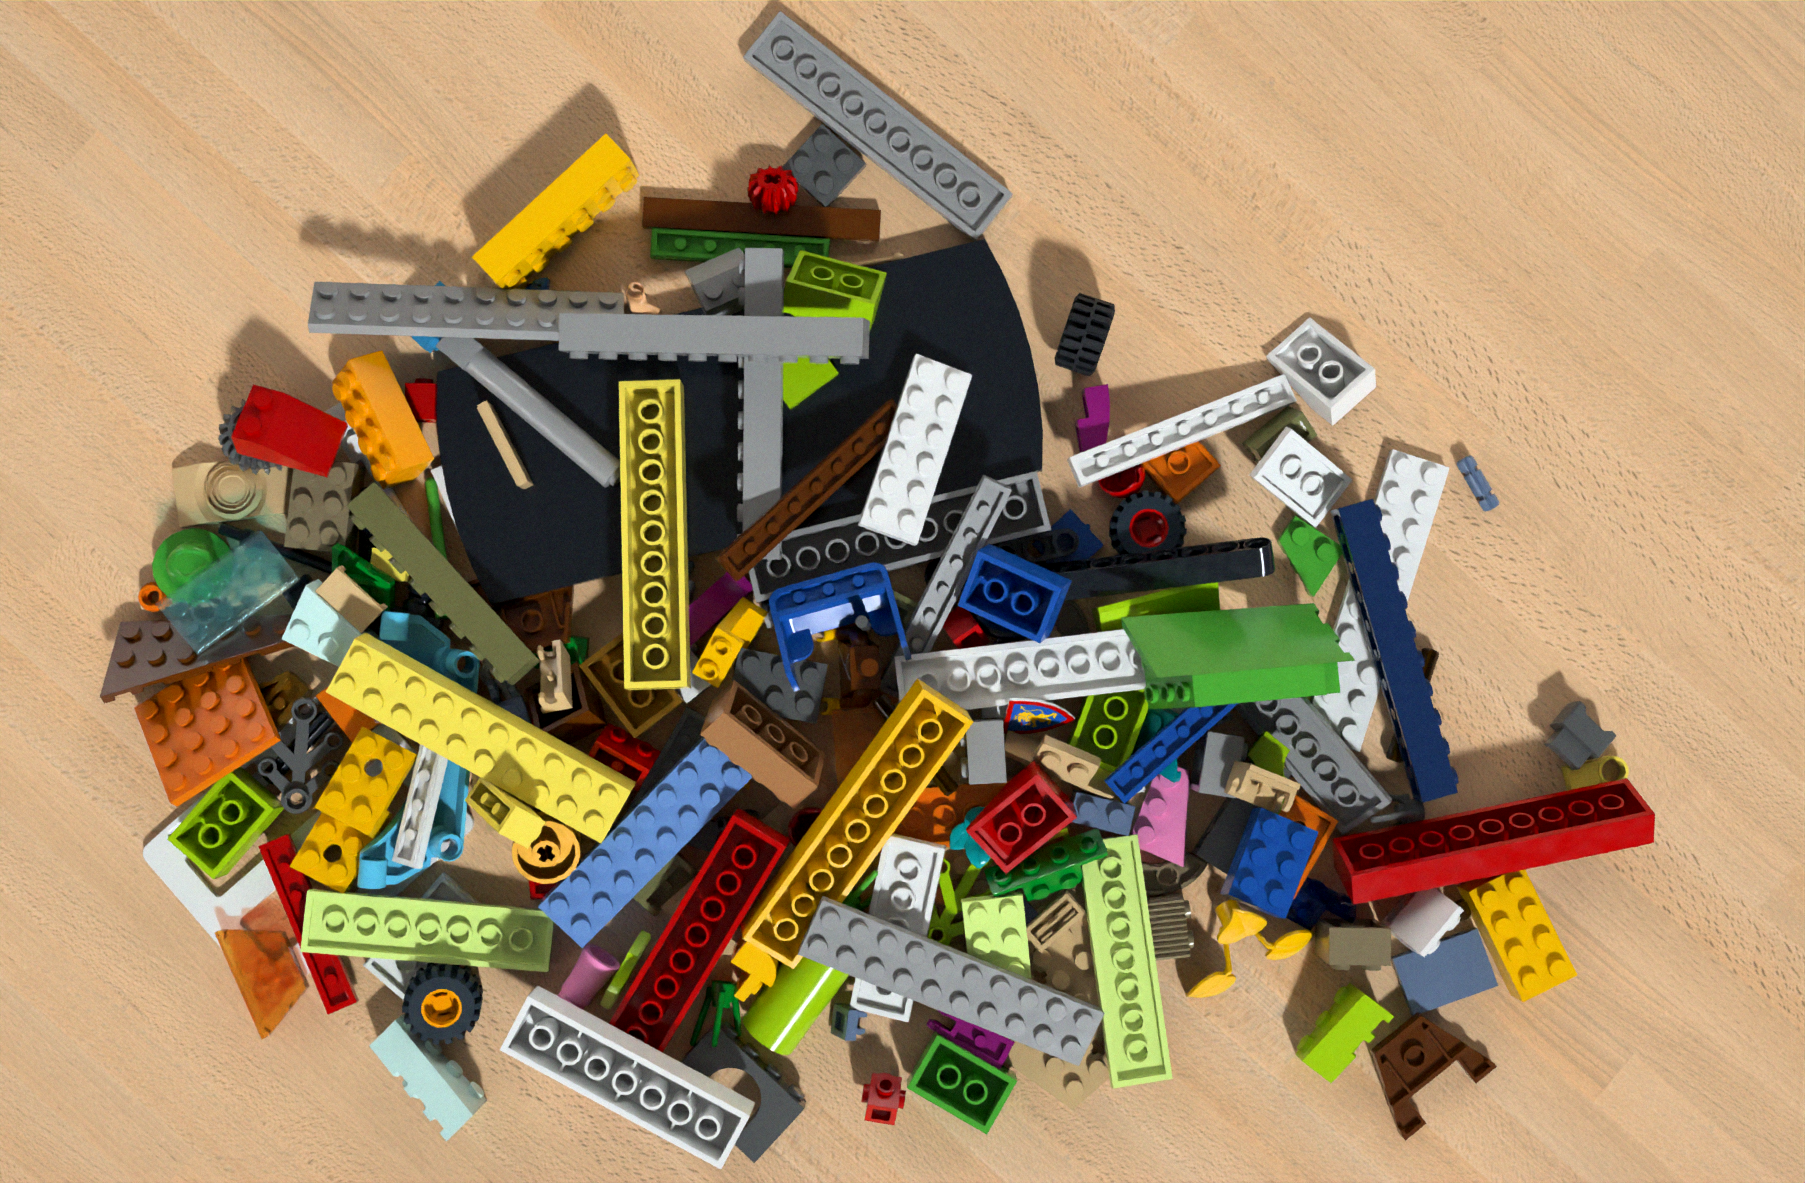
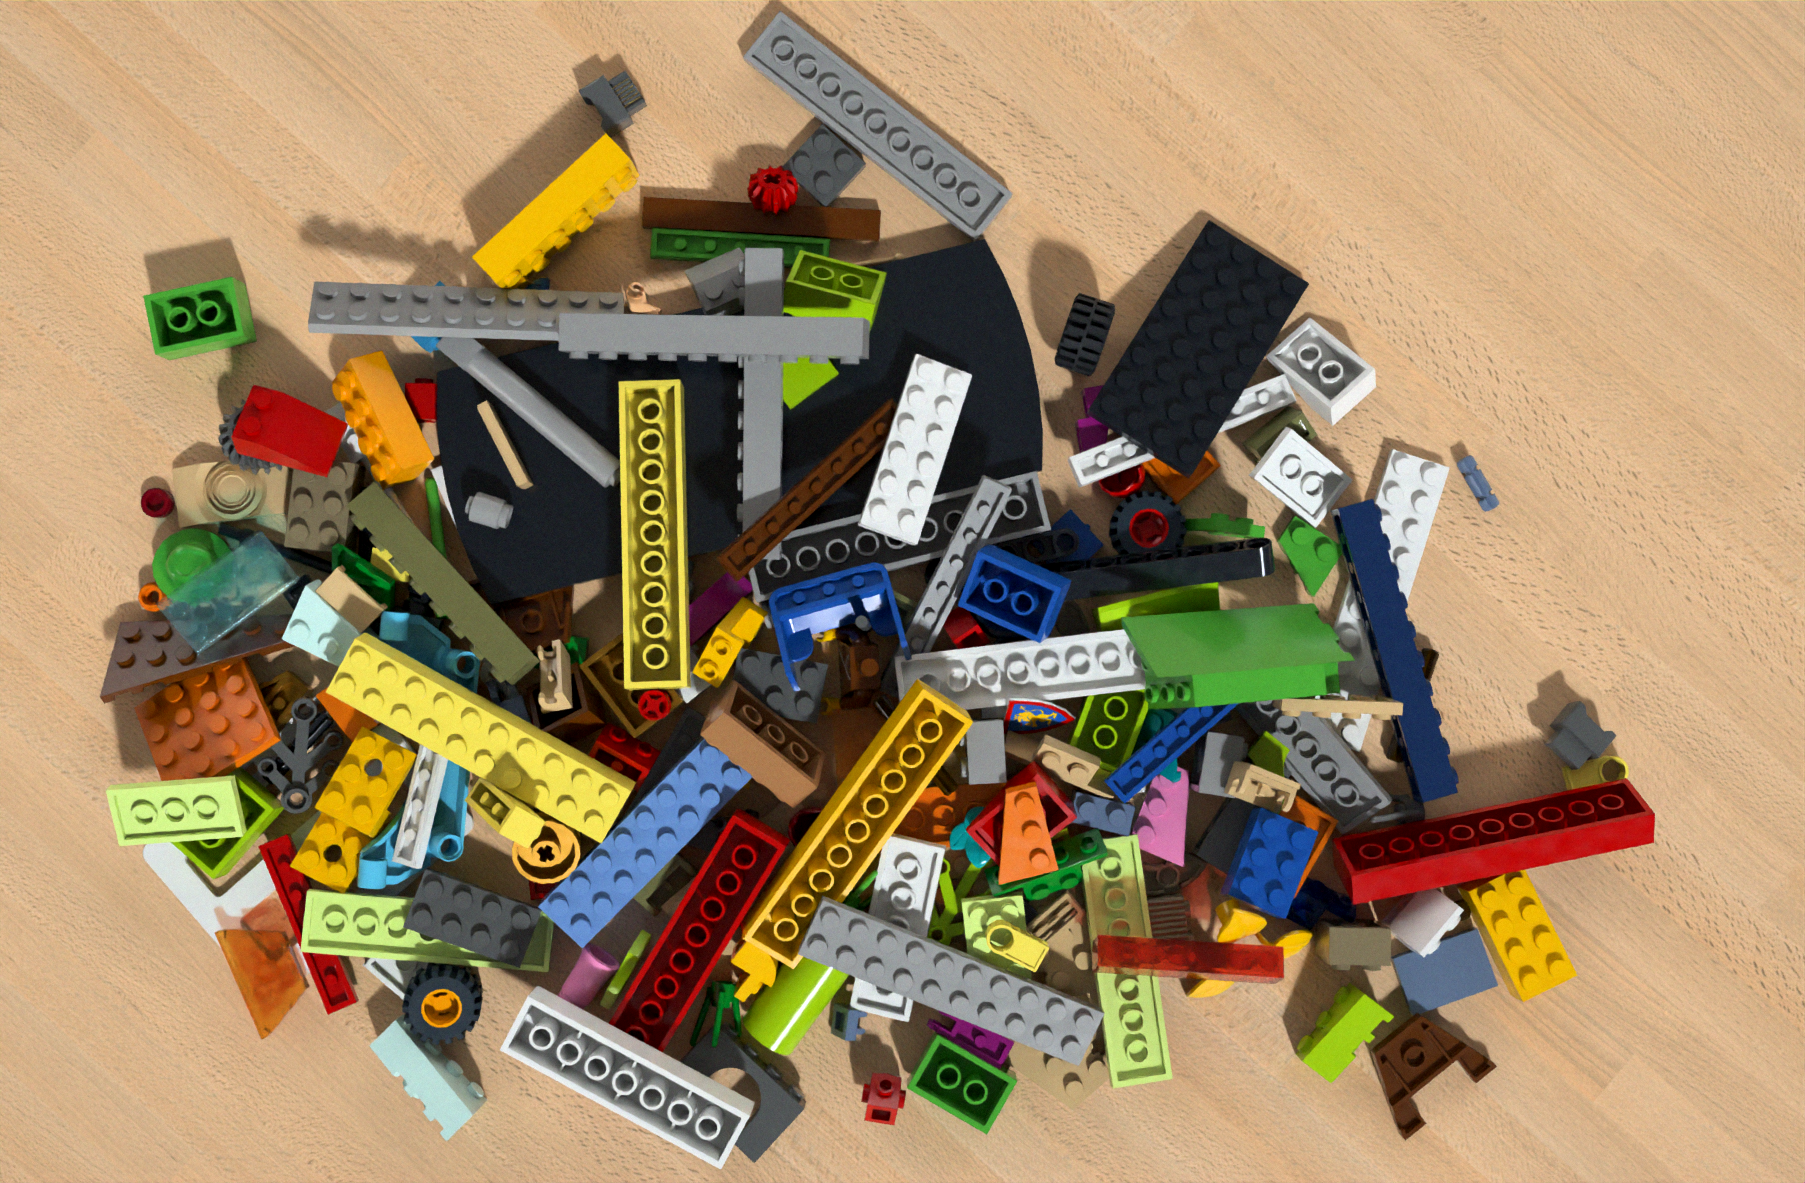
none -> yellowish green plate [106,775,247,846]
none -> dark red tile [141,488,175,518]
none -> bright green brick [143,277,257,360]
none -> dark grey plate [403,868,542,968]
none -> light grey brick [465,492,513,529]
none -> dark grey piece [578,71,647,138]
none -> red wheel [638,690,672,720]
none -> light yellow piece [985,920,1050,973]
none -> orange wing [998,781,1059,885]
none -> black plate [1086,220,1309,479]
none -> clear red brick [1092,935,1284,984]
none -> bright green wing [1185,513,1265,539]
none -> tan wing [1272,694,1403,720]

